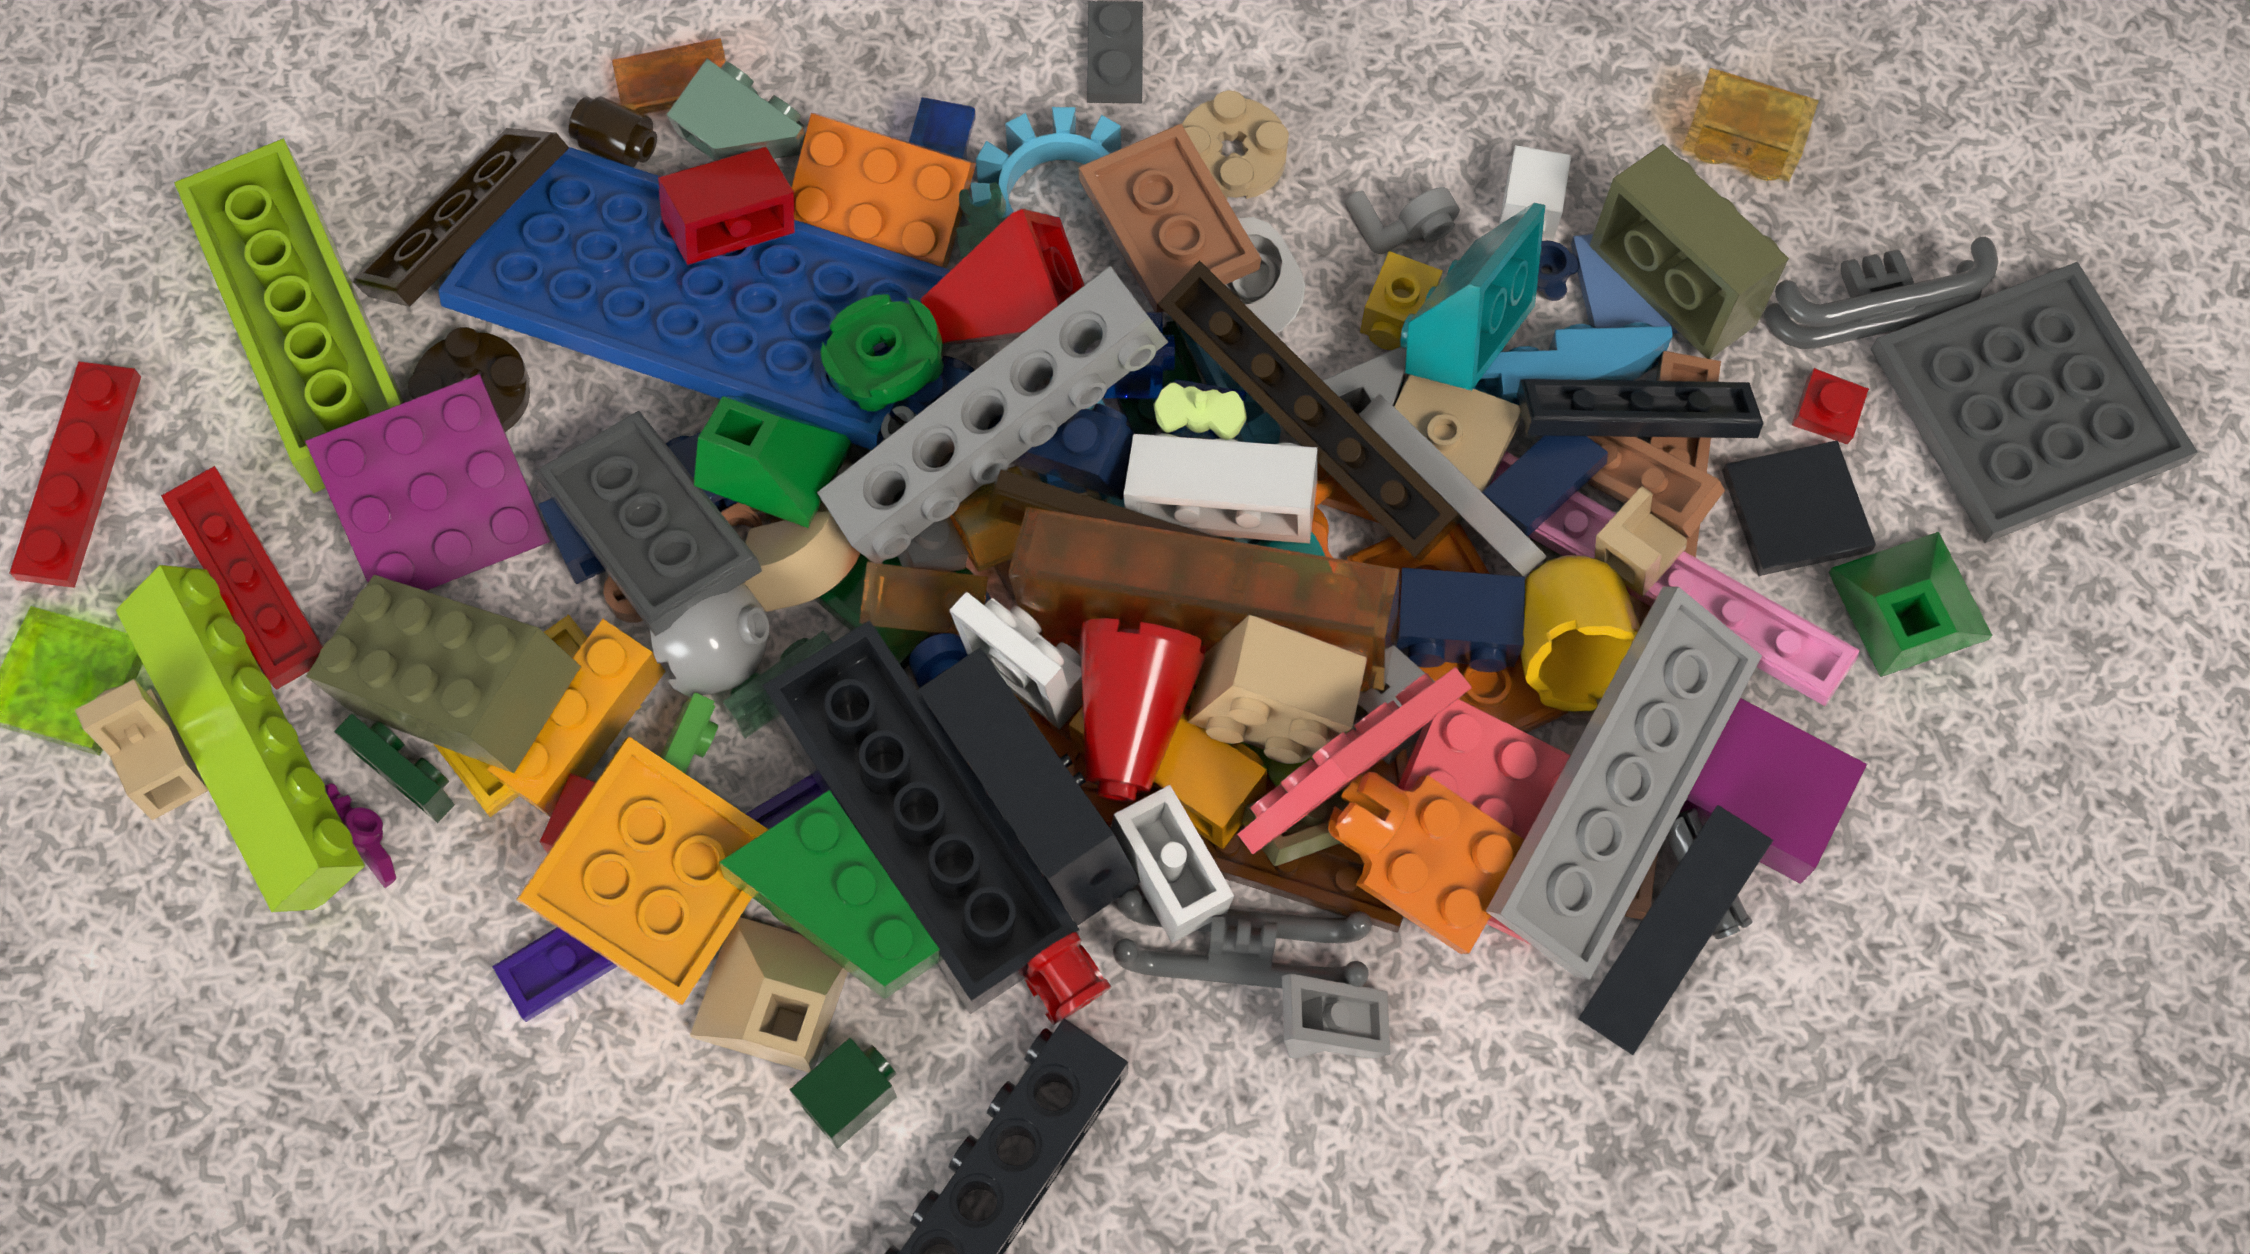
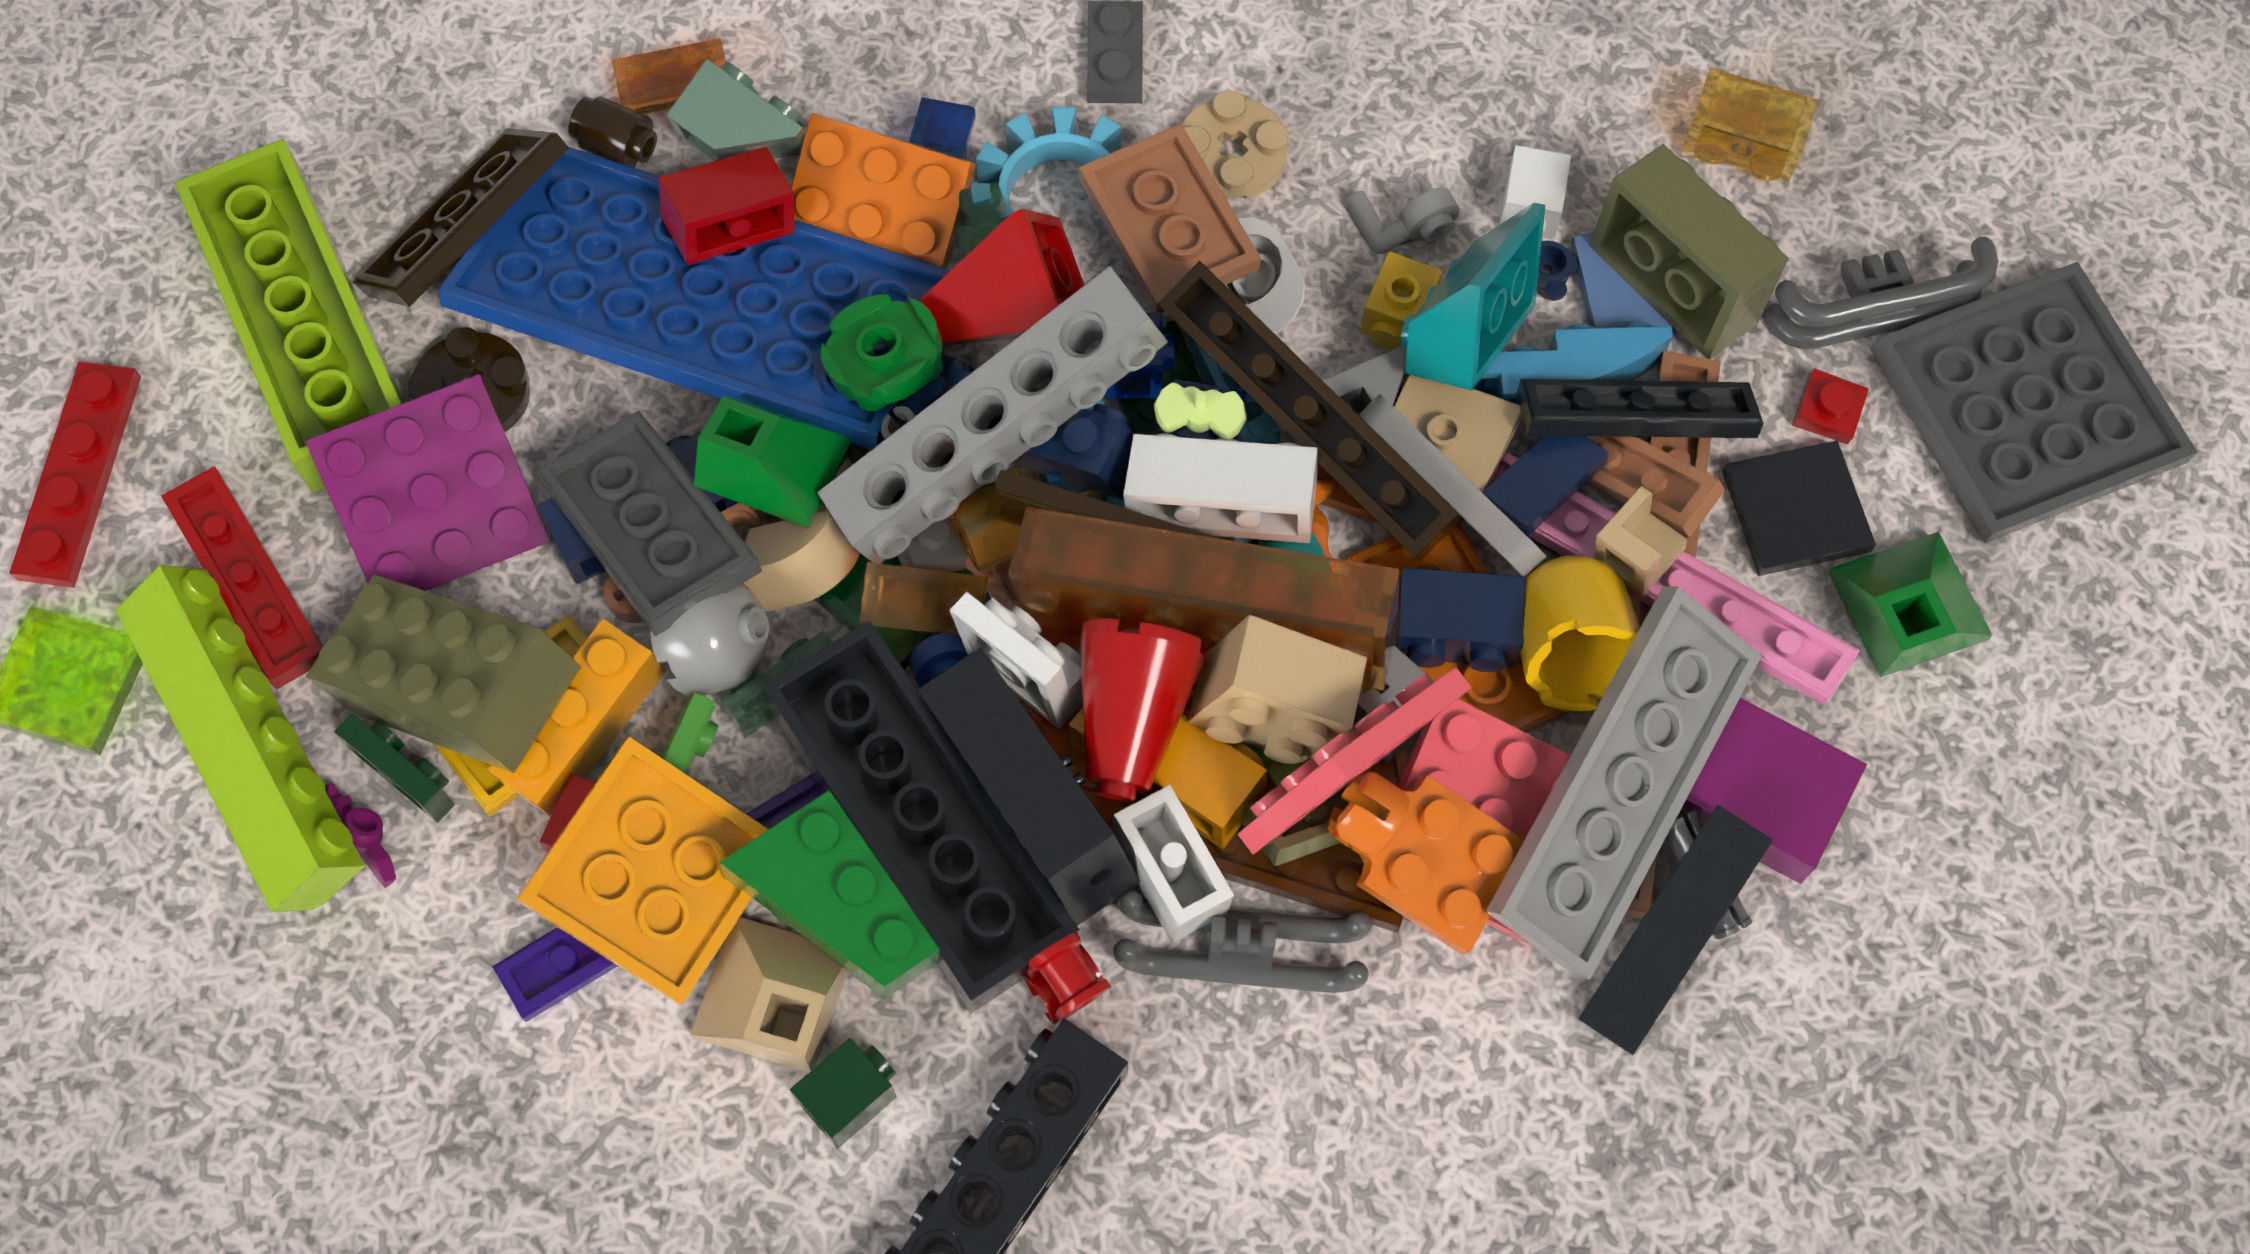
tan brick [75,679,208,820] -> none
light grey slope [1282,974,1390,1059] -> none

